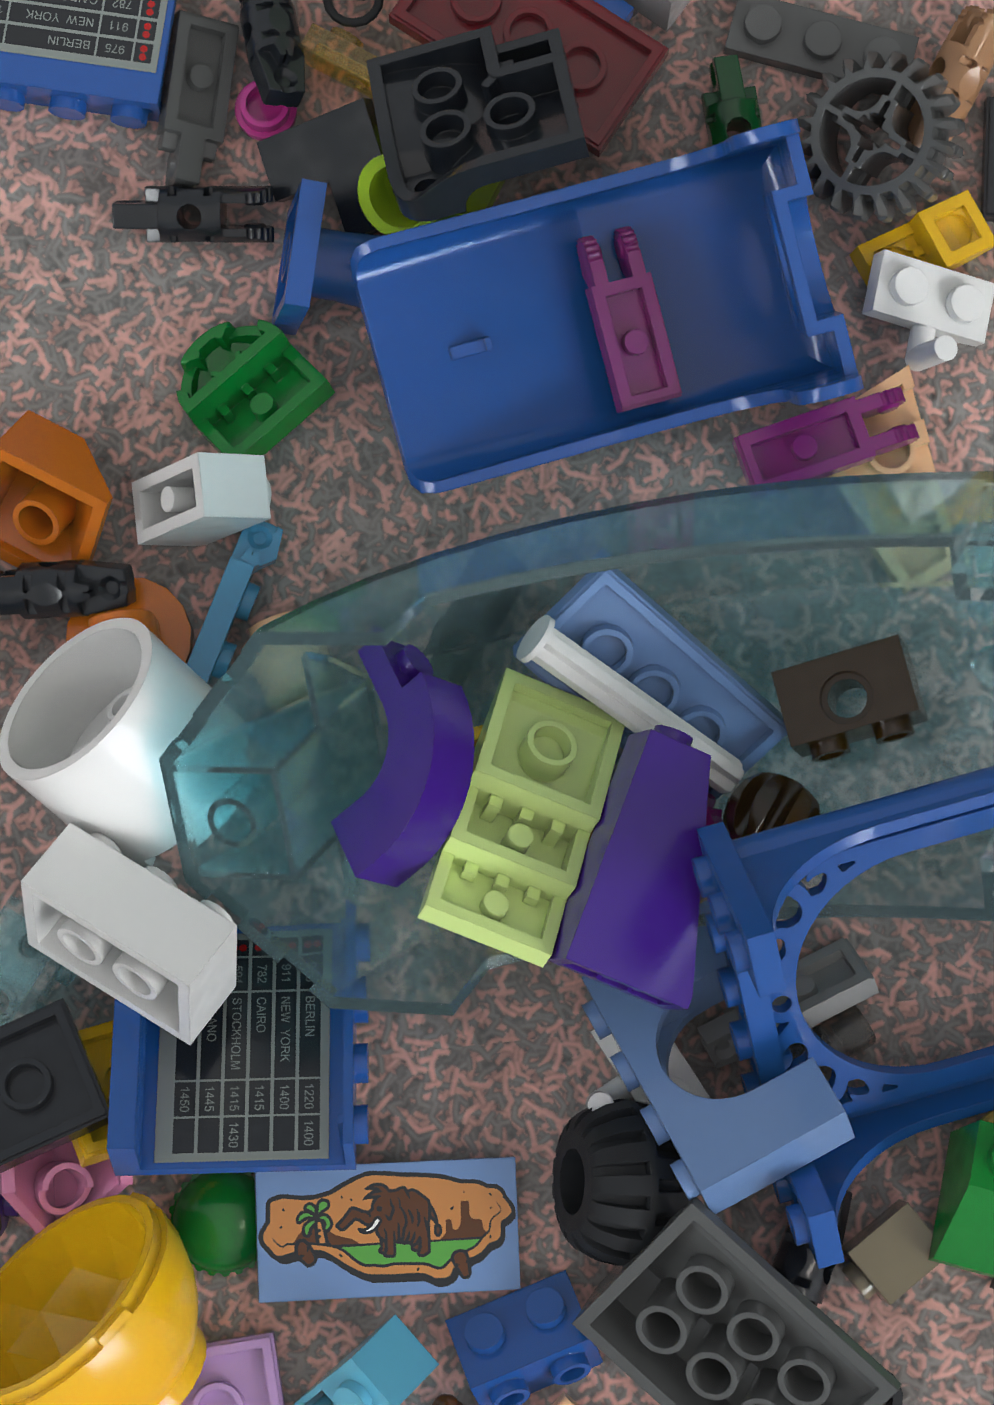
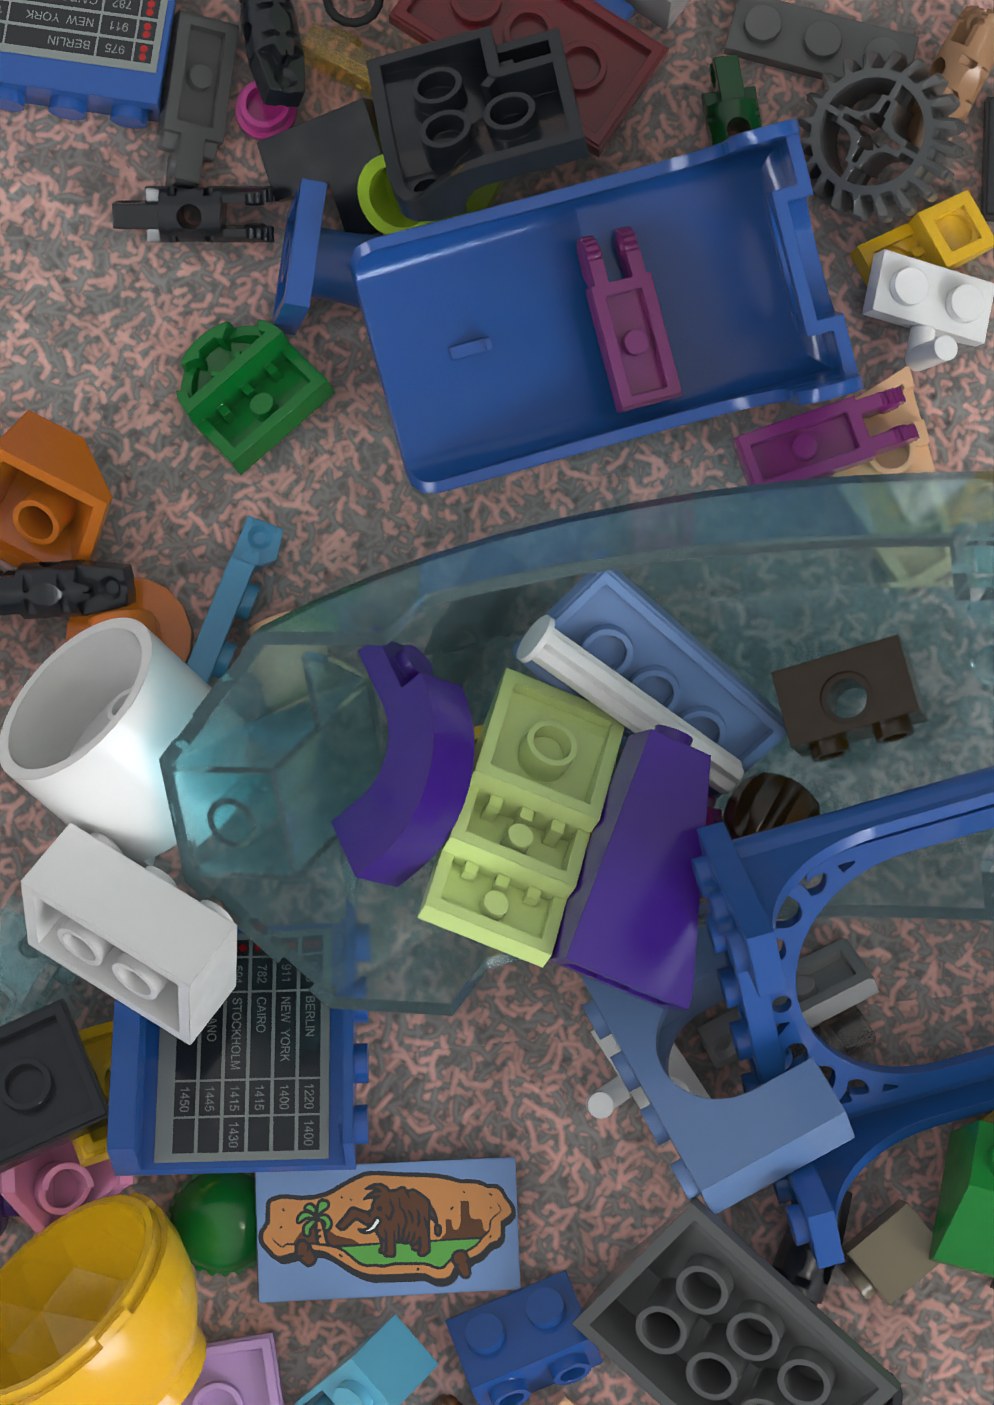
white brick [132,452,272,546] -> none
black wheel [552,1099,691,1266] -> none

